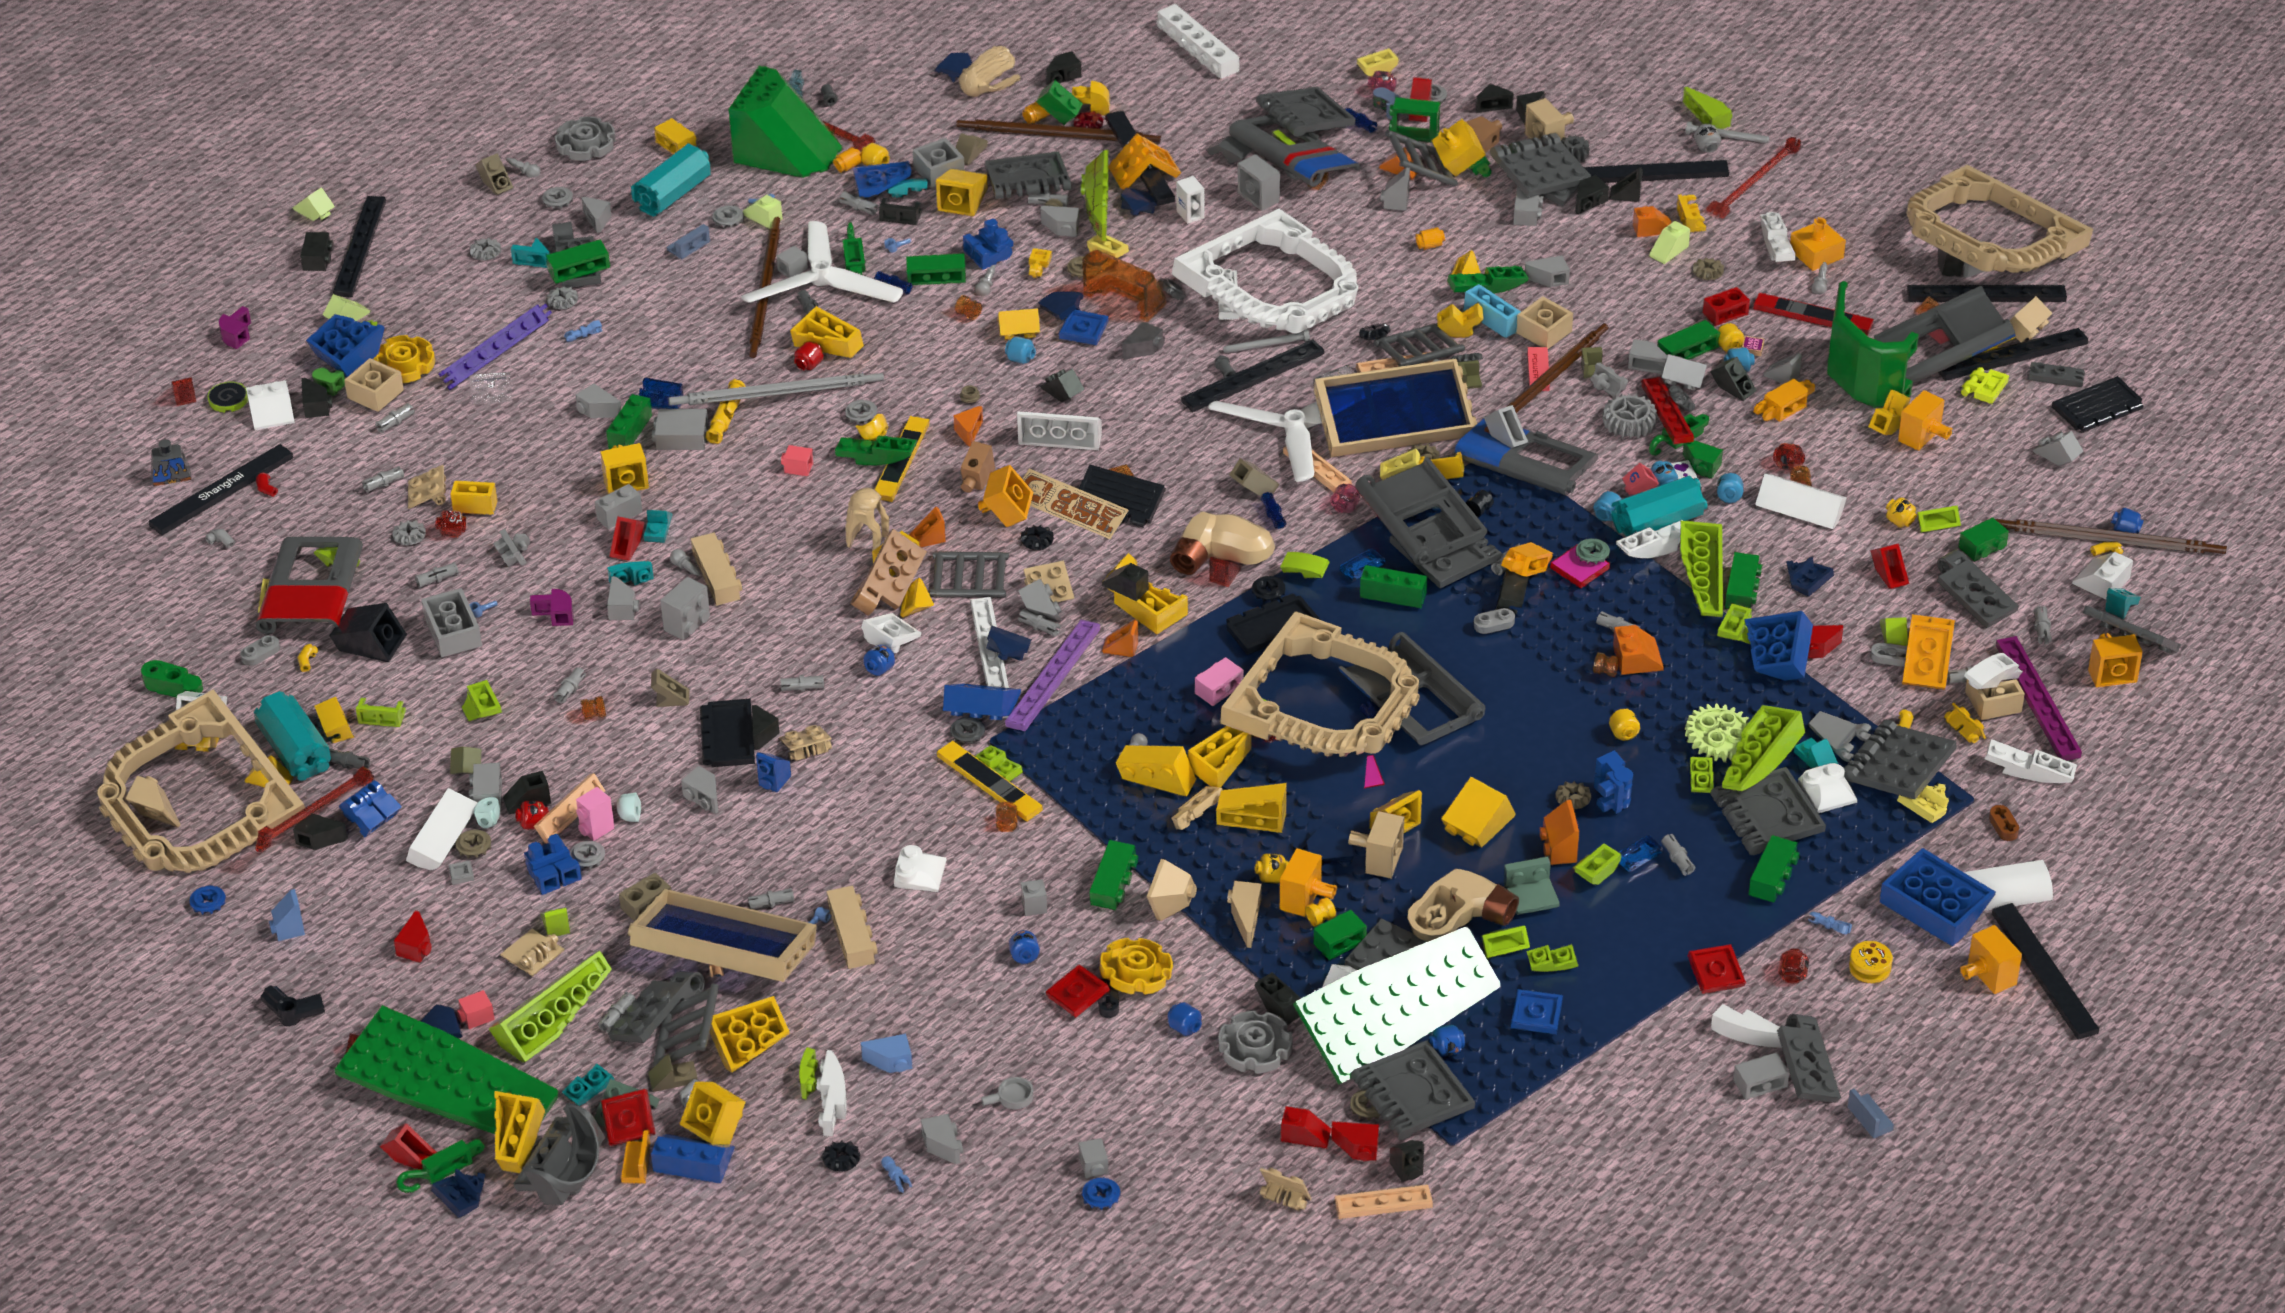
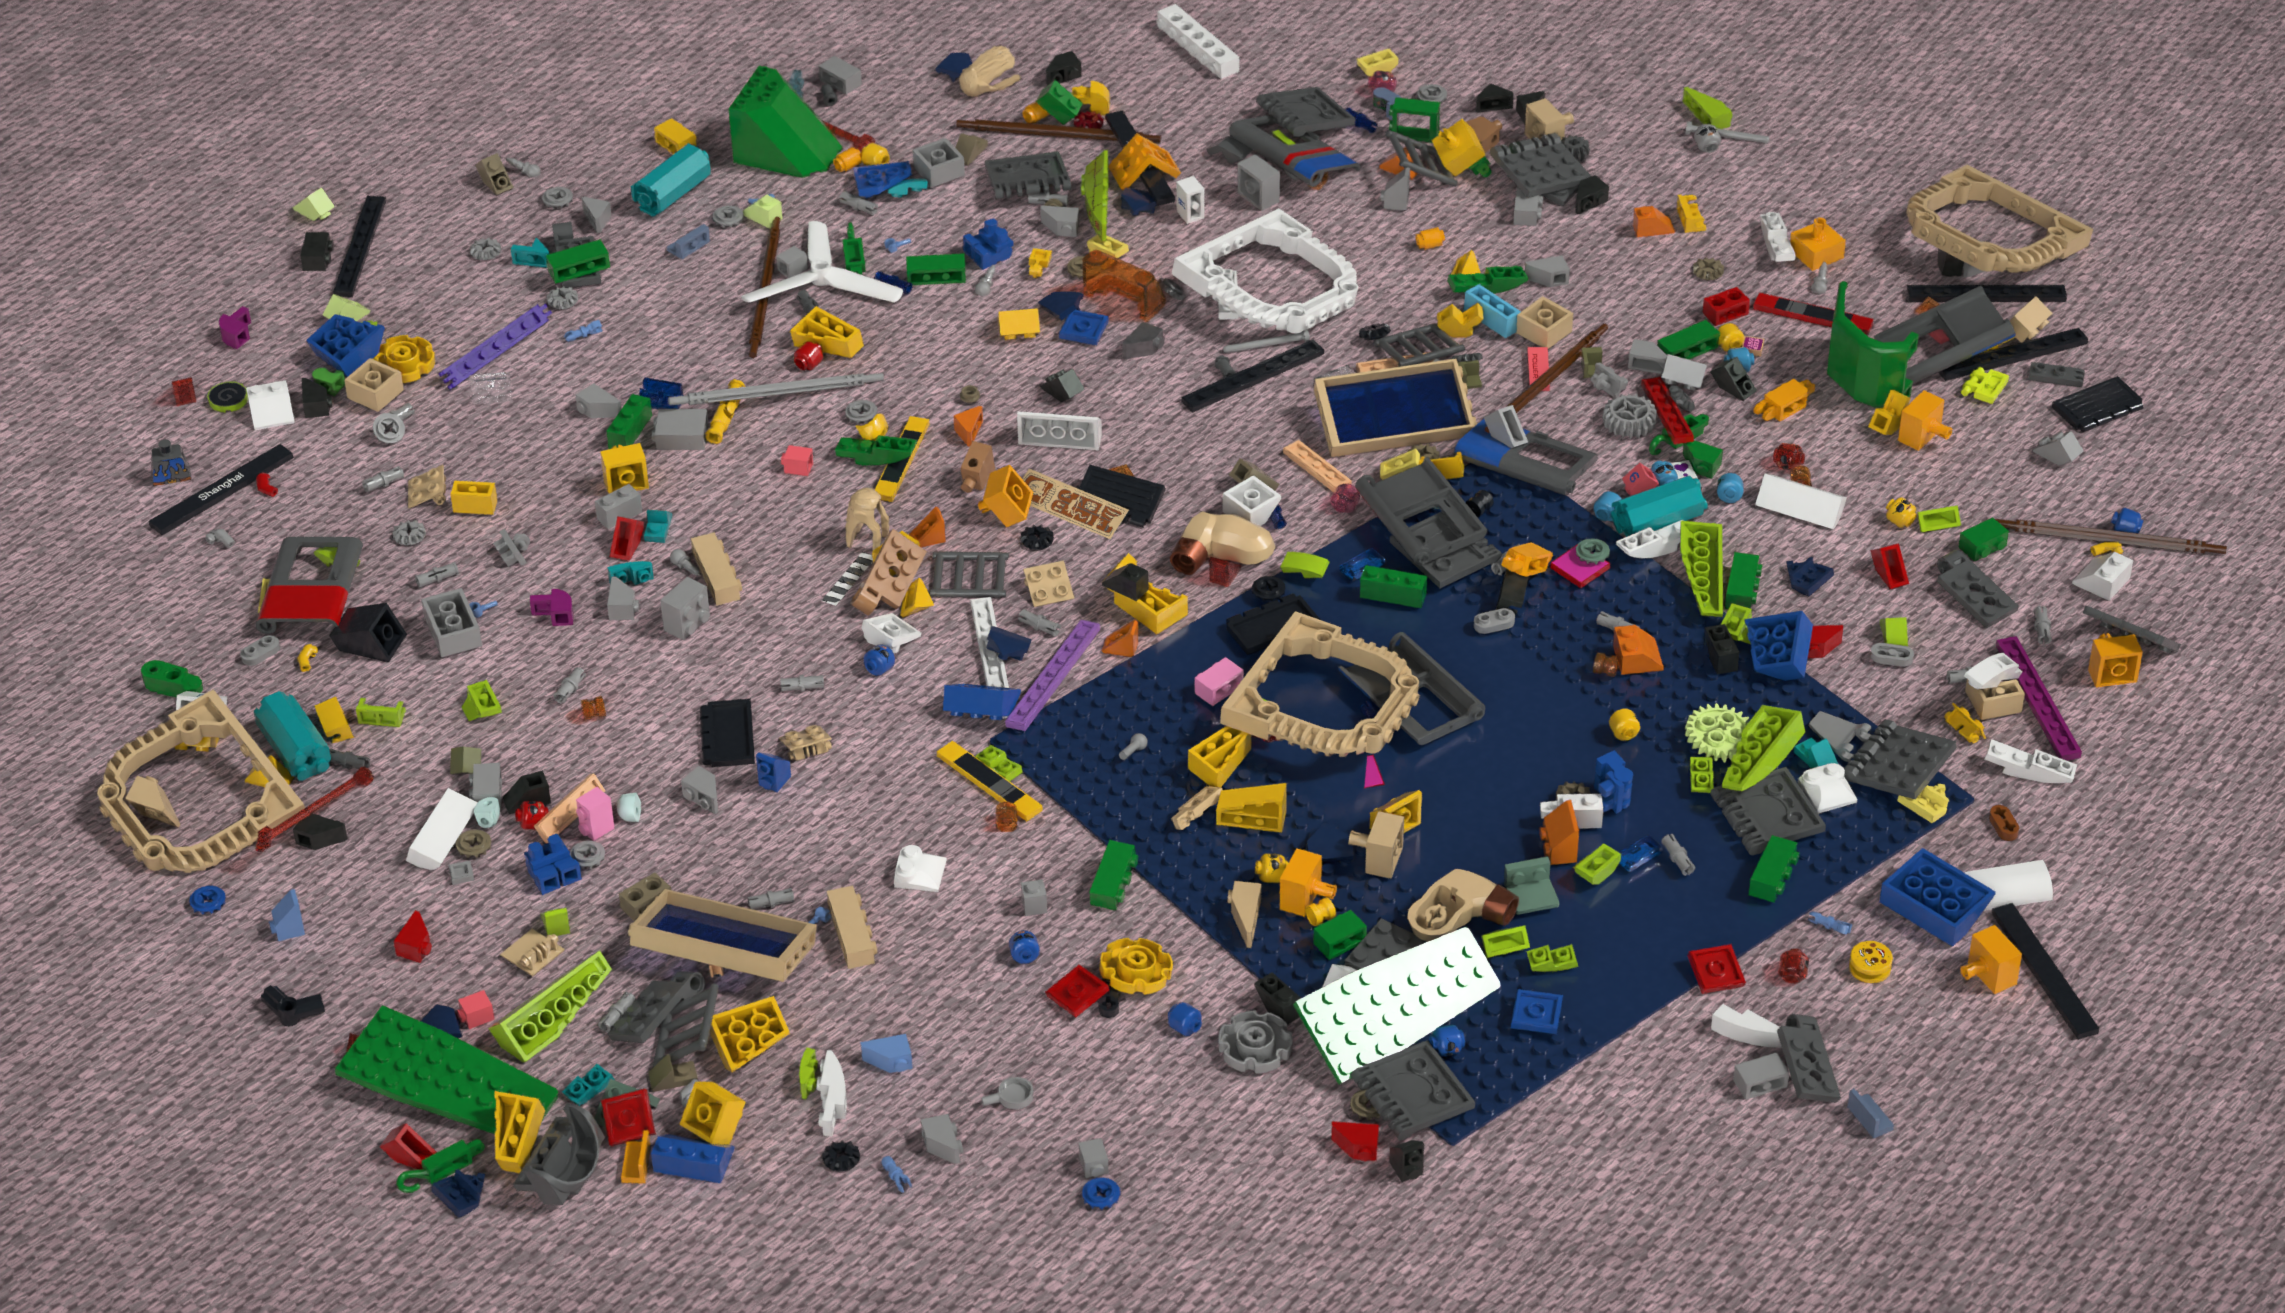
blue hips [339,780,402,838] -> none
clear red head [435,510,466,537] -> none
light grey piece [555,117,616,161] -> none
dark tan slope [651,669,690,707] -> none
pearl dark grey slope [752,705,780,750] -> none
pearl dark grey hinge [879,198,922,225] -> none
yellow slope [936,169,988,217] -> none
dark grey gear [950,717,985,744] -> none
clear orange wheel [955,295,982,320] -> none
dark azure head [1005,336,1036,364] -> none
light grey slope [1018,579,1062,622] -> none
yellow wedge [1116,745,1196,797] -> none
tan slope [1147,859,1197,921] -> none
white piece [1208,387,1373,482] -> none
tan hinge [1260,1168,1312,1211] -> none
red slope [1281,1106,1331,1149] -> none
light nougat tile [1334,1185,1433,1219] -> none
red slope [1409,77,1432,122] -> none
yellow slope [1441,777,1516,848] -> none
black tile [1584,160,1729,183] -> none
pearl dark grey slope [1610,168,1643,202] -> none
yellowish green slope [1649,221,1690,264] -> none
clear red hinge [1706,137,1801,219] -> none
light grey slope [1763,352,1802,384] -> none
yellow arm [1897,709,1914,729] -> none
light orange bracket [1902,614,1955,690] -> none
teal slope [2105,588,2141,619] -> none
none -> light grey gear [372,413,405,444]
none -> light grey brick [819,56,862,95]
none -> sticker [822,552,873,606]
none -> white slope [1222,475,1281,526]
none -> white hinge [1540,794,1603,829]
none -> pearl dark grey slope [1704,624,1739,675]

